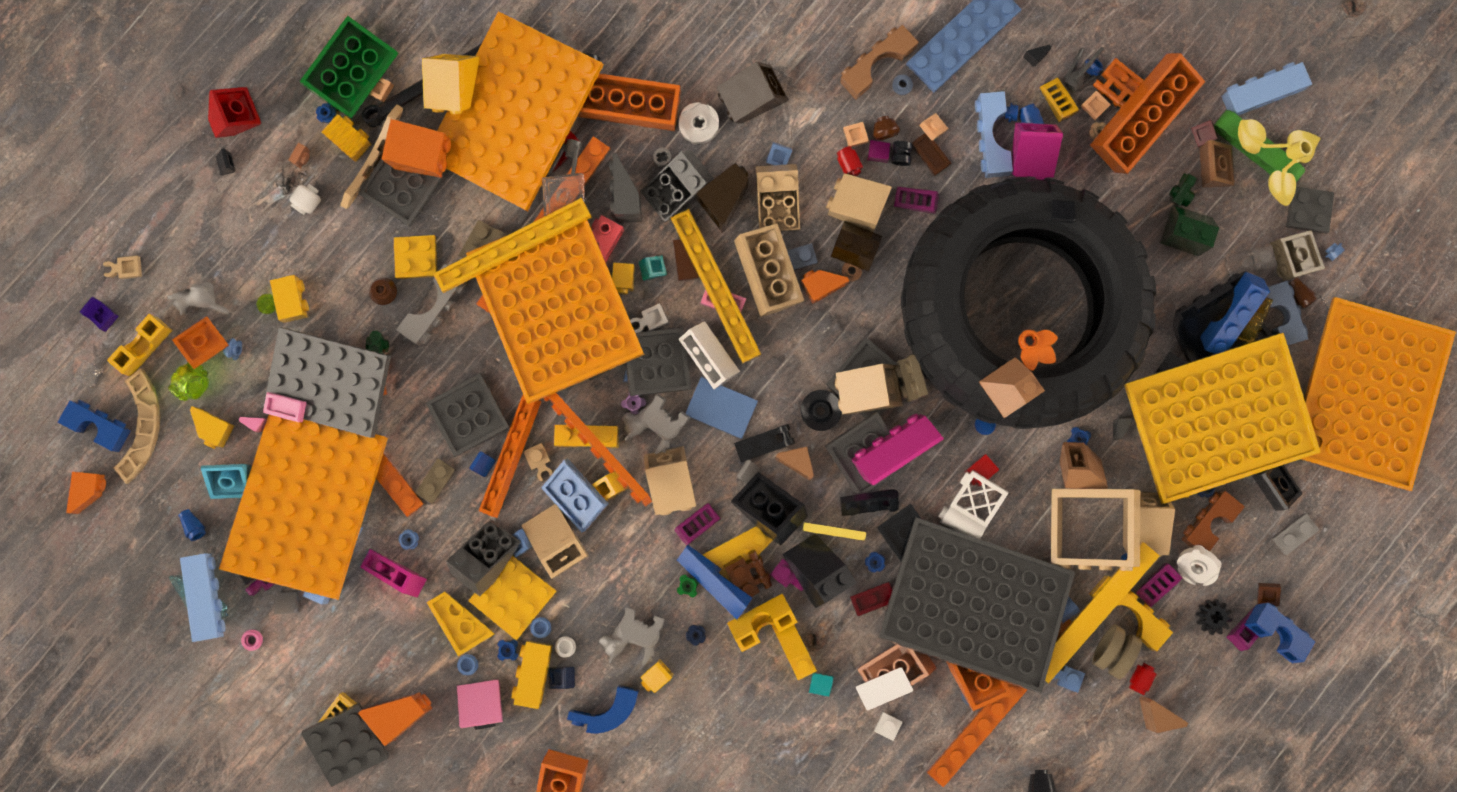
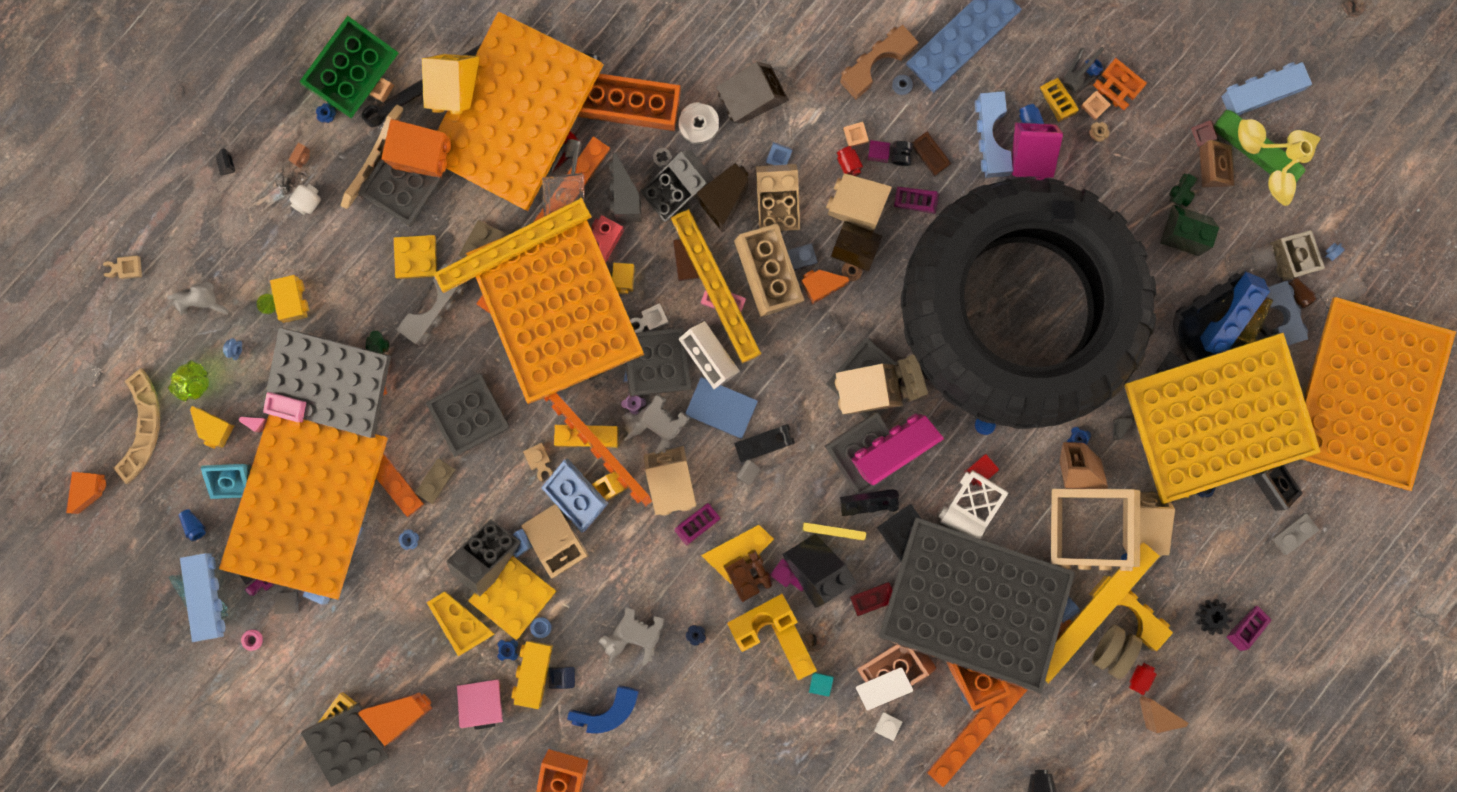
blue arch [58,400,131,452] -> none
dark purple bracket [80,297,119,332] -> none
yellow arch [107,314,173,376] -> none
orange tile [172,316,229,369] -> none
red slope [208,87,261,138] -> none
yellow brick [322,114,371,162] -> none
dark pink slope [360,549,427,598] -> none
reddish brown cone [369,278,397,305] -> none
medium blue plate [457,654,478,675] -> none
blue slope [469,451,496,477] -> none
orange plate [479,395,542,518] -> none
white plate [555,636,576,658] -> none
teal slope [638,255,667,281] -> none
yellow slope [640,659,674,693] -> none
slope [677,545,752,620] -> none
green plate [677,575,699,598] -> none
black slope [731,472,808,546] -> none
medium nougat slope [775,446,814,481] -> none
black dish [800,390,842,431] -> none
blue plate [865,552,885,573] -> none
reddish brown cone [873,116,900,140] -> none
light nougat plate [919,113,949,141] -> none
medium nougat slope [979,357,1045,418] -> none
blue plate [1005,102,1018,123] -> none
orange plate [1018,330,1058,371] -> none
black slope [1023,45,1051,67] -> none
medium blue plate [1052,665,1085,693] -> none
orange brick [1090,53,1205,174] -> none
magenta slope [1135,563,1183,607] -> none
white plate [1177,545,1222,586] -> none
dark orange arch [1181,491,1245,551] -> none
blue arch [1244,603,1315,664] -> none
reddish brown plate [1257,583,1281,606] -> none
dark grey plate [1286,186,1335,234] -> none

